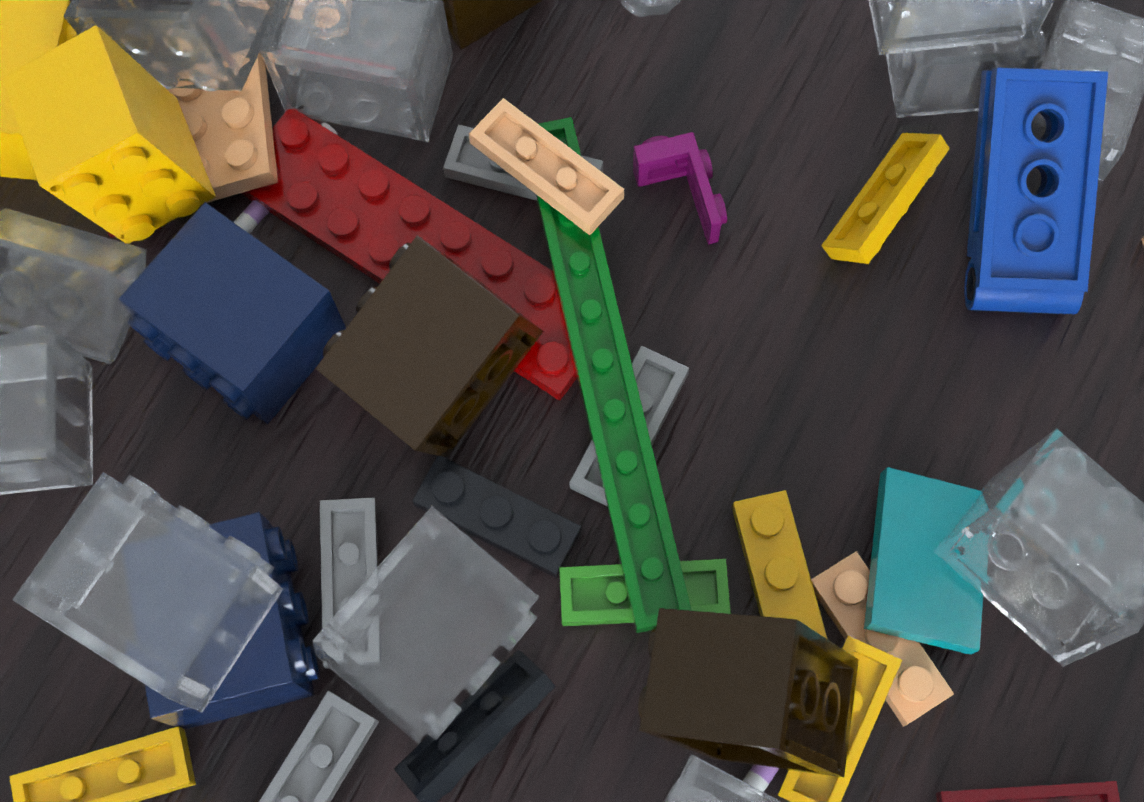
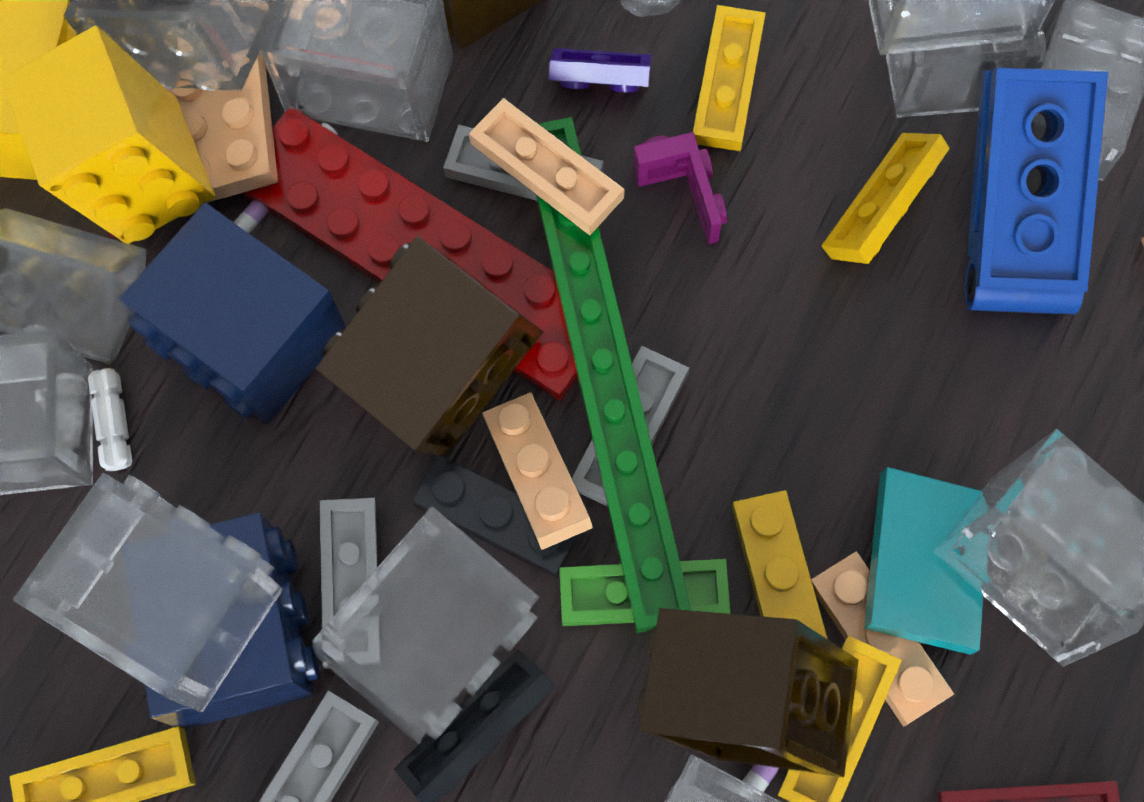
none -> white axle [88,368,132,471]
none -> light nougat plate [482,392,593,550]
none -> plate [549,48,651,92]
none -> yellow plate [693,5,766,152]

